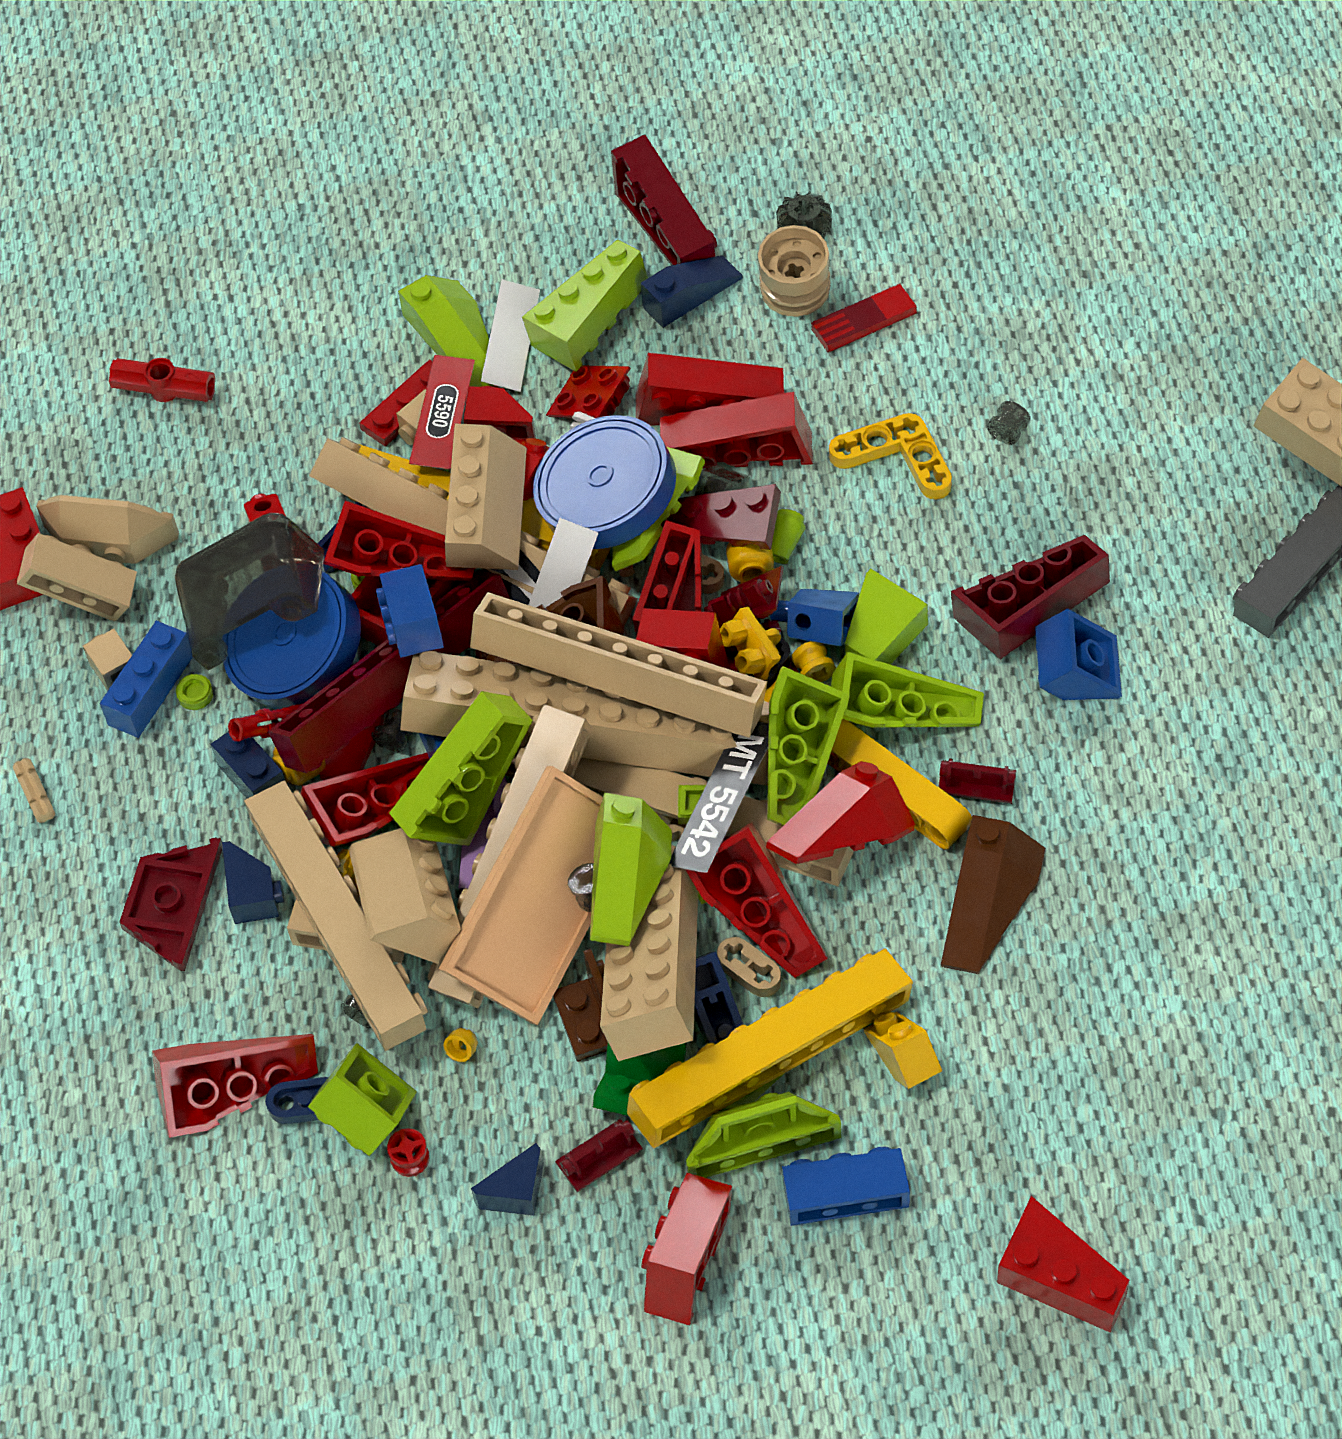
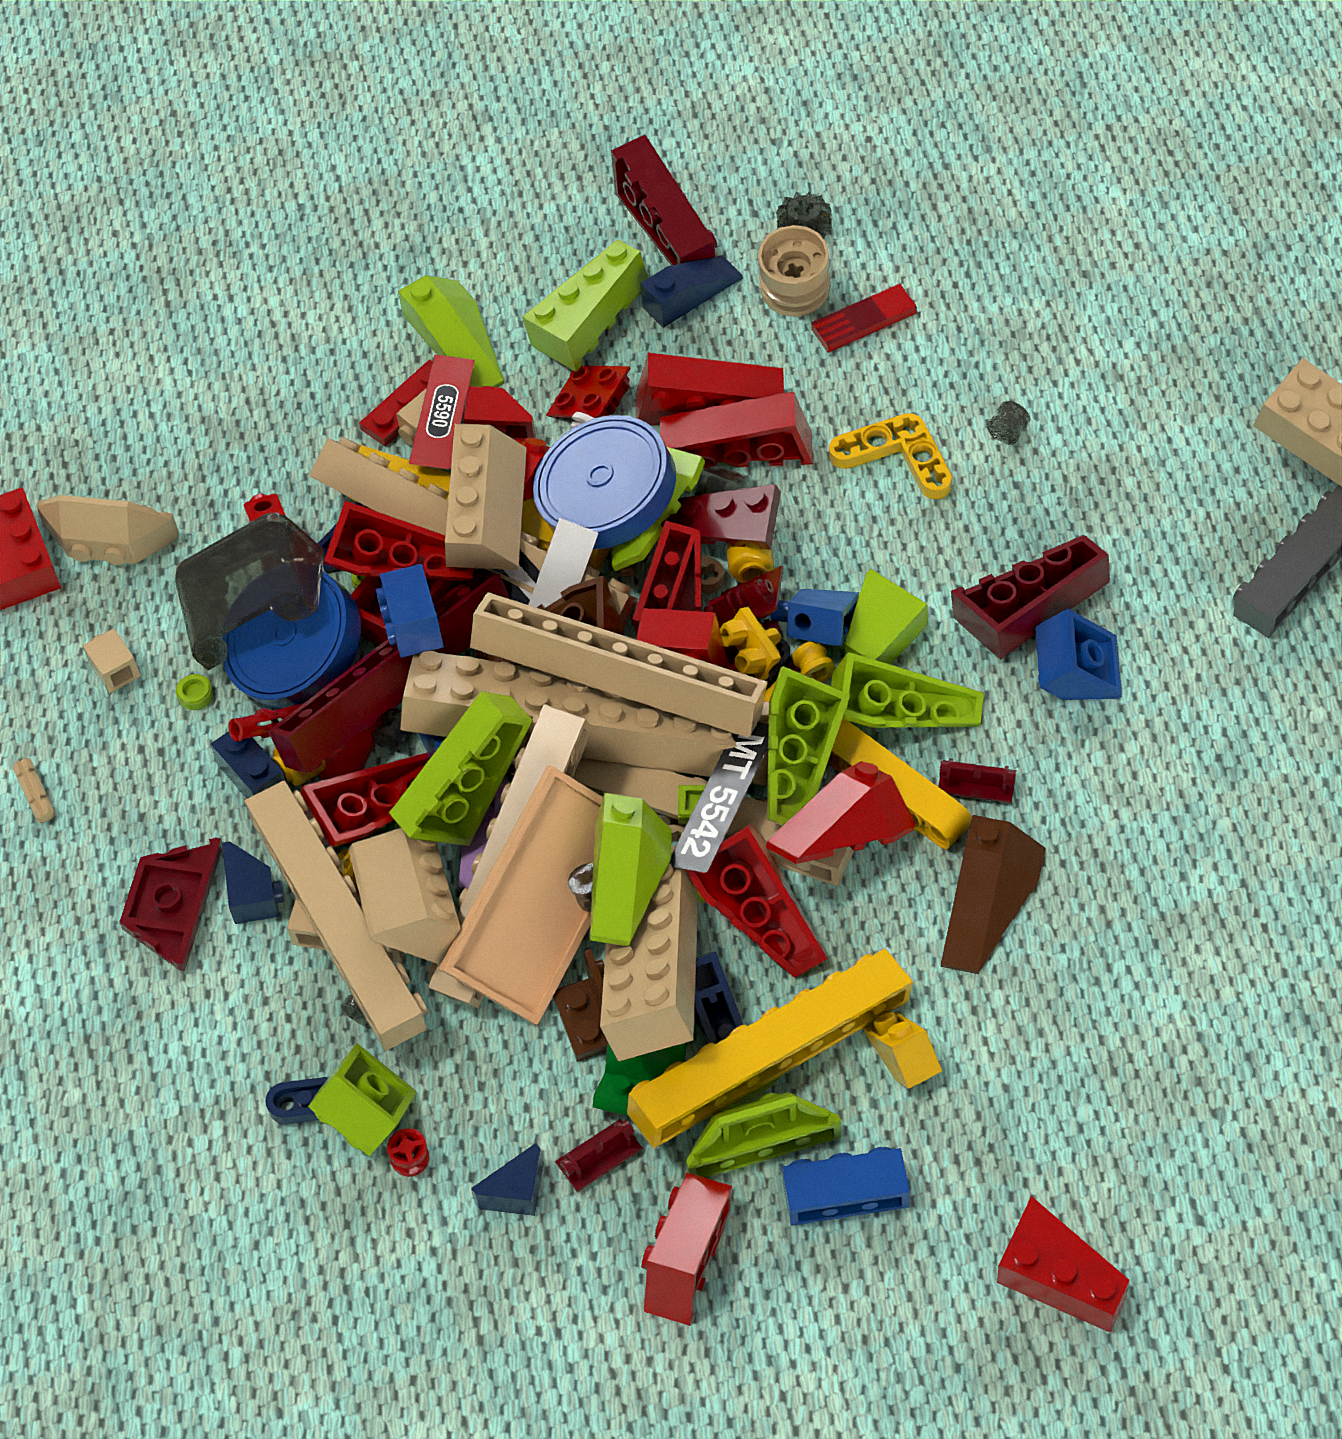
tan brick [17,533,137,621] -> none
blue brick [99,620,194,738] -> none
red piece [109,358,216,402] -> none
red wedge [152,1034,318,1138] -> none
yellow hinge [443,1028,478,1062] -> none
white sticker [481,279,540,392] -> none
tan beam [717,937,781,997] -> none
lime cone [772,509,806,564] -> none

